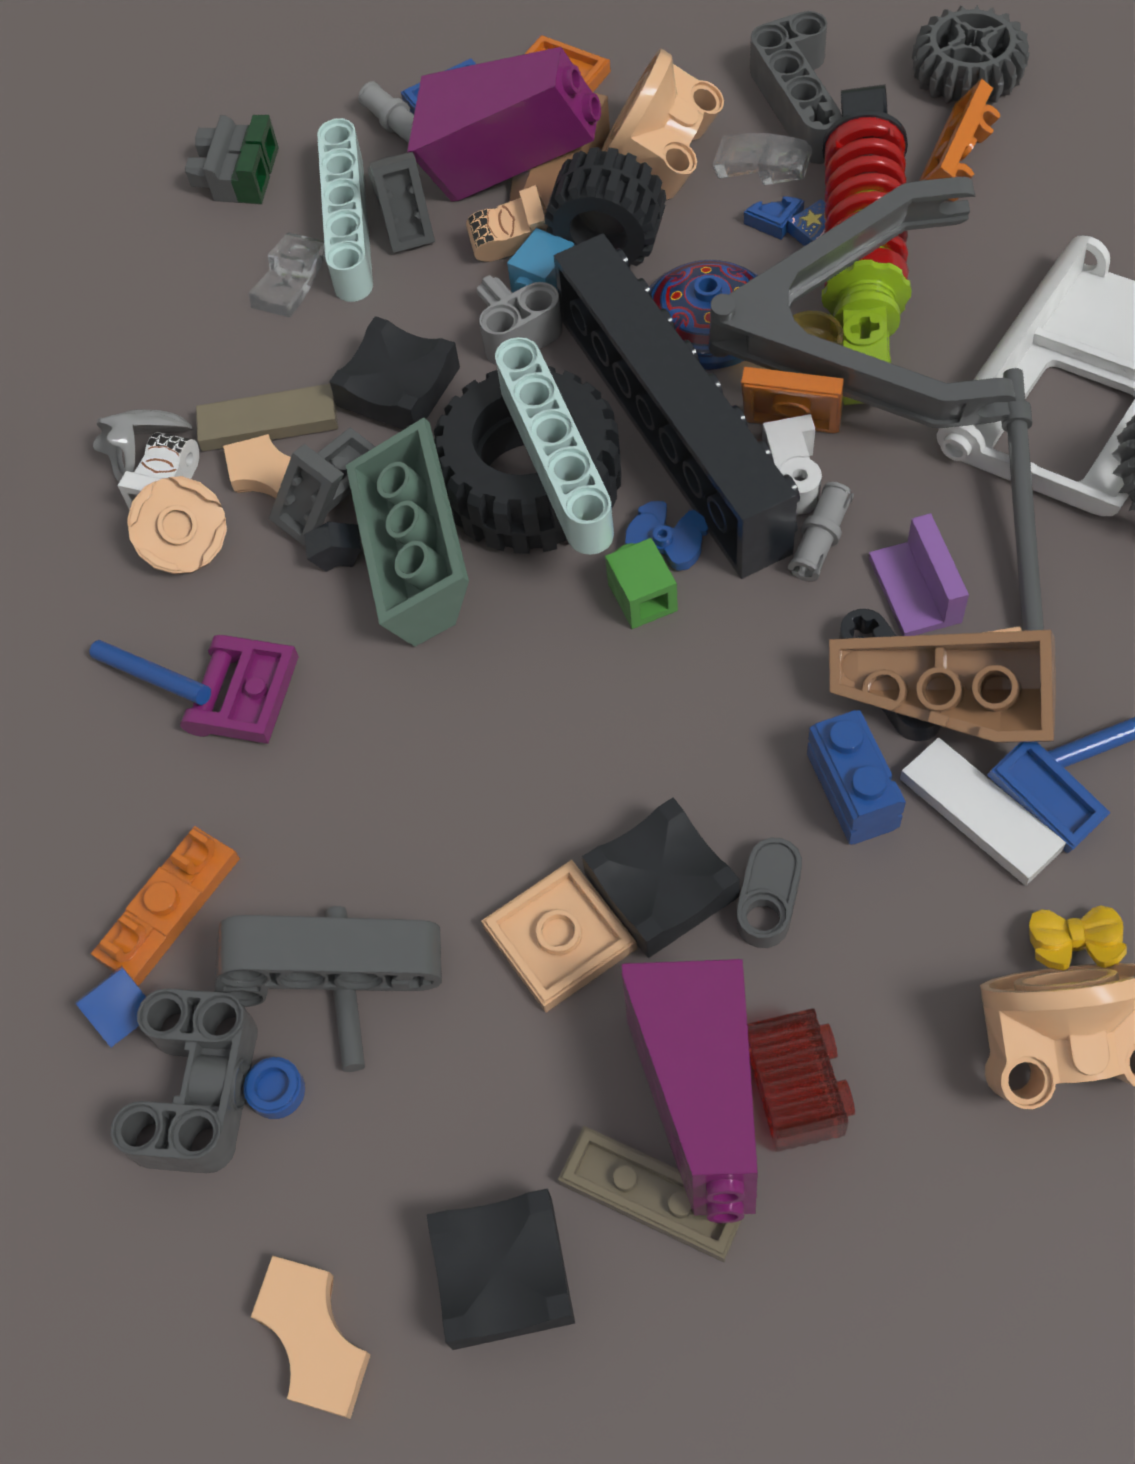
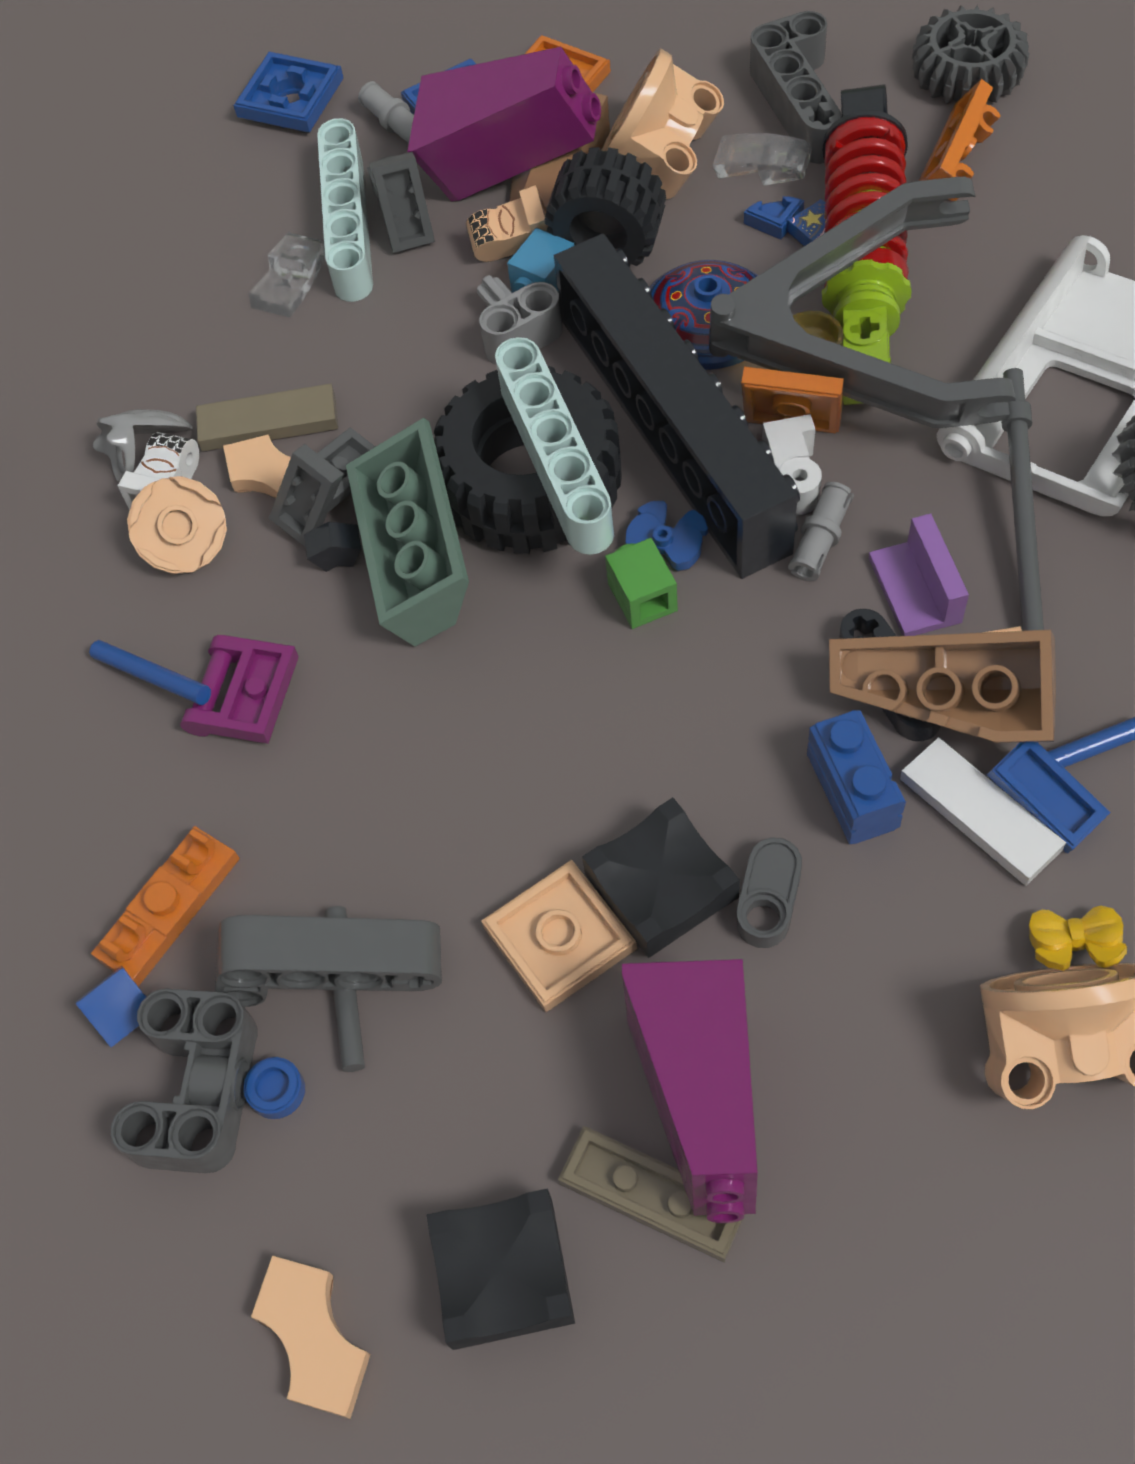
hips [185,115,279,204] -> none
black brick [329,316,460,430] -> none
clear red brick [747,1008,855,1152] -> none
none -> blue piece [233,52,344,133]

